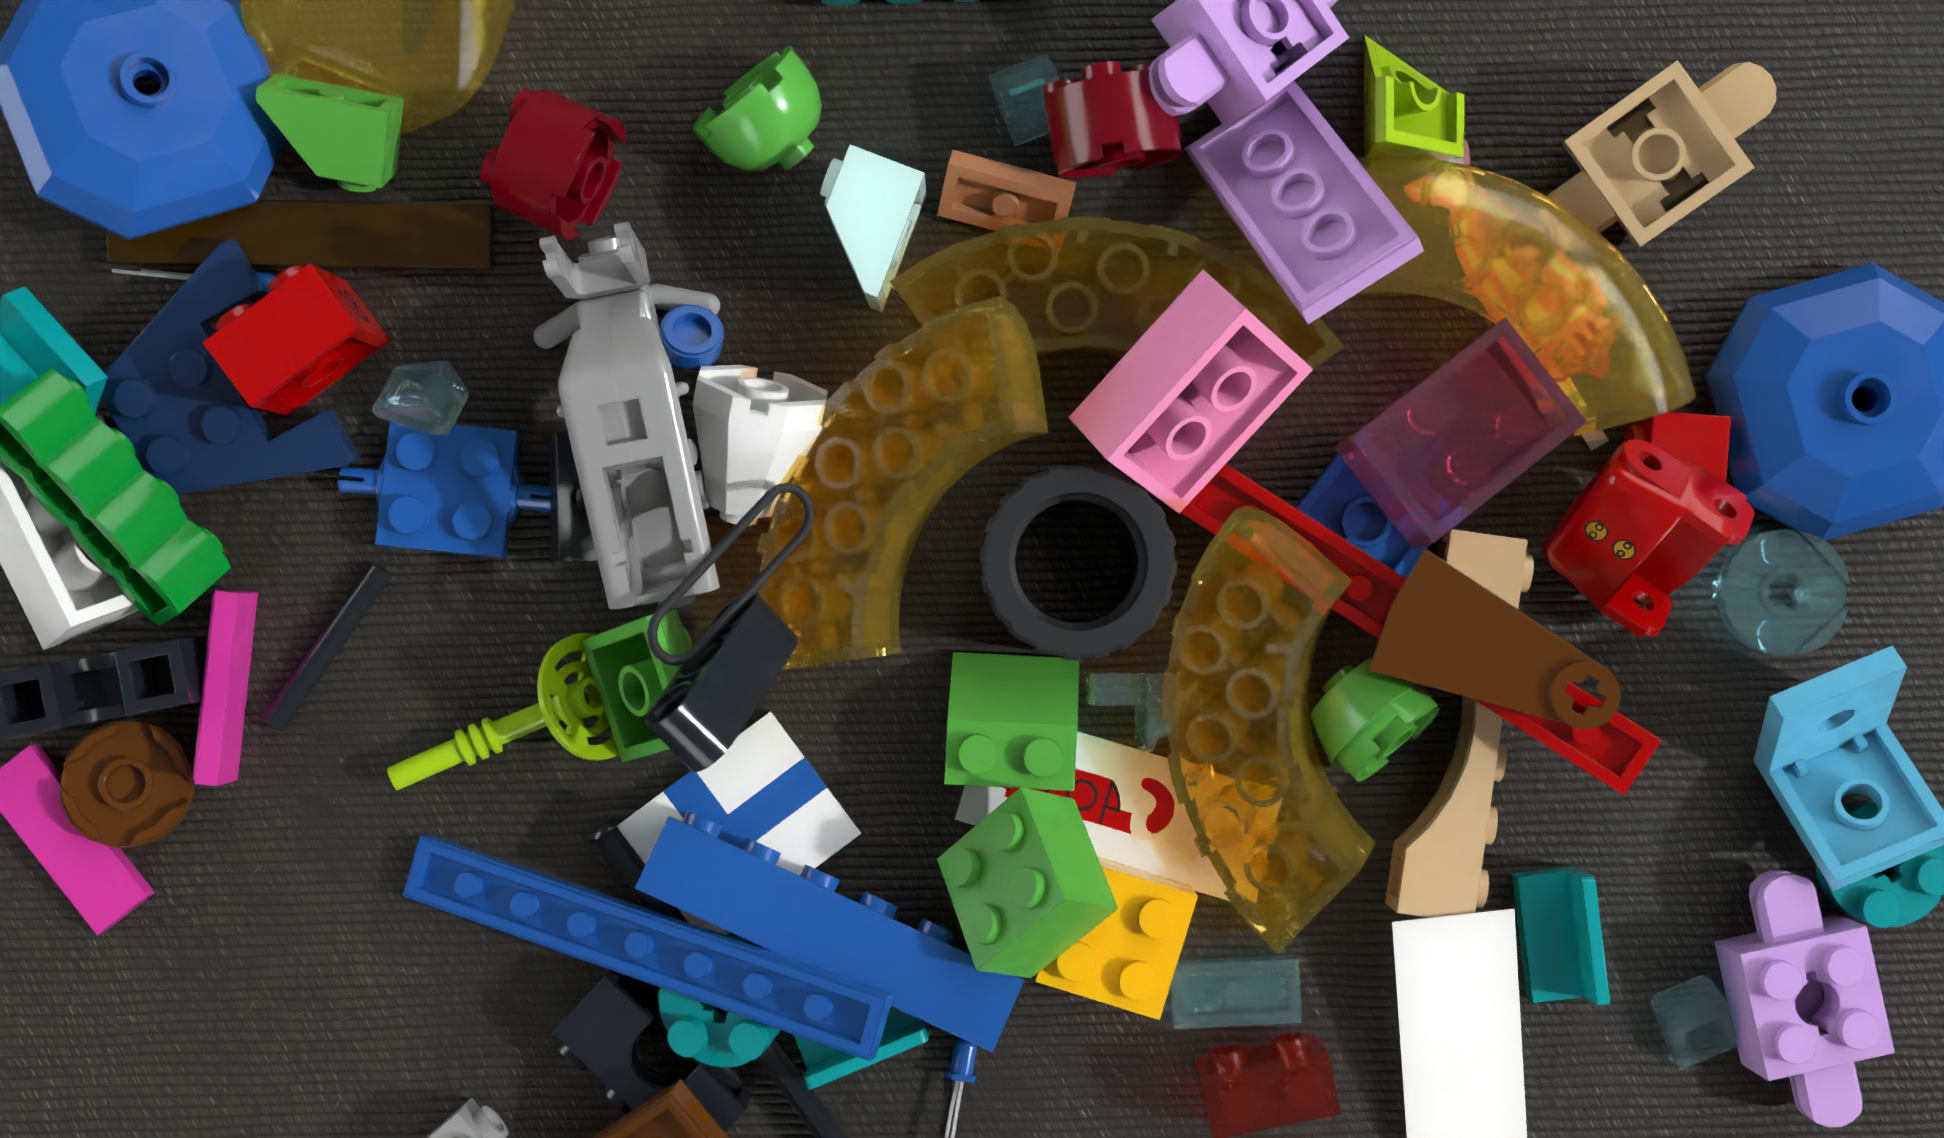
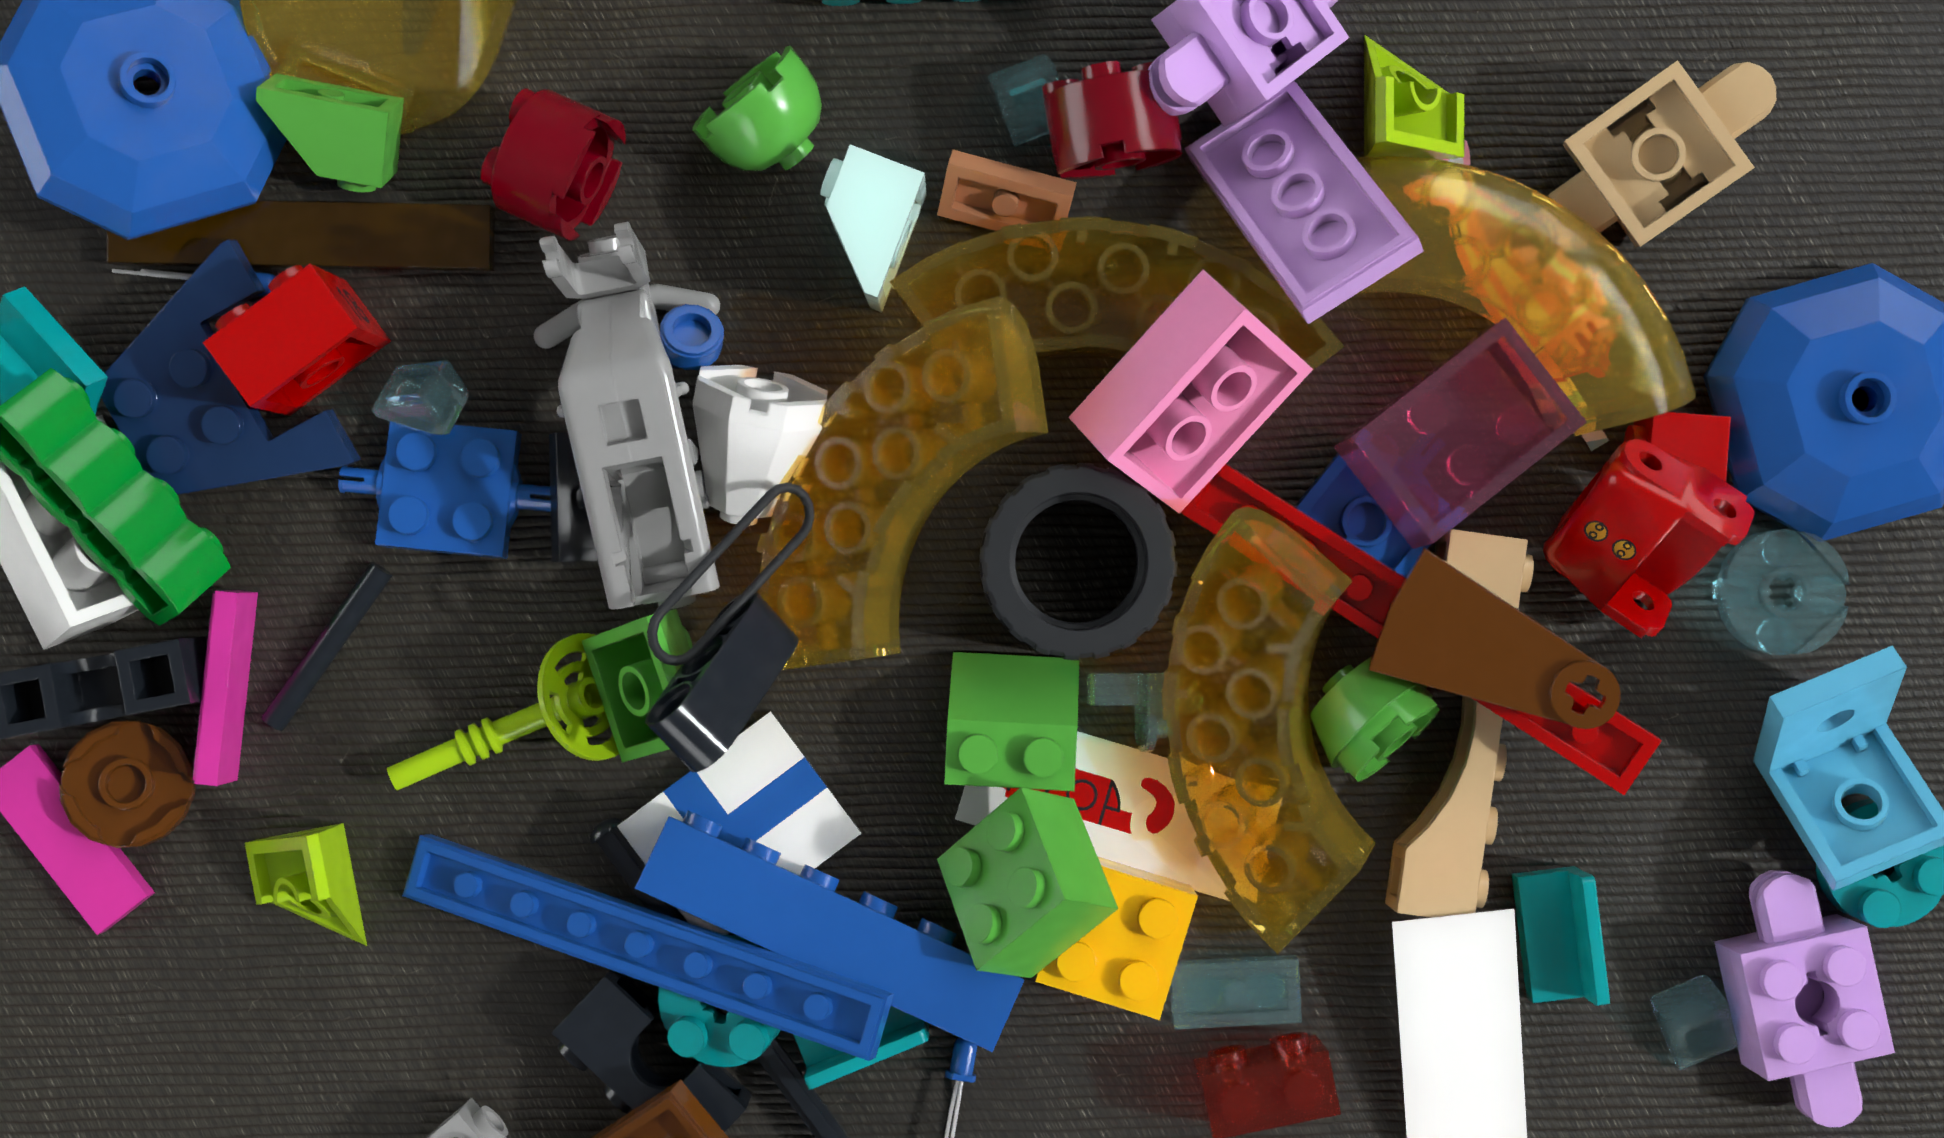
none -> lime slope [244,823,367,946]

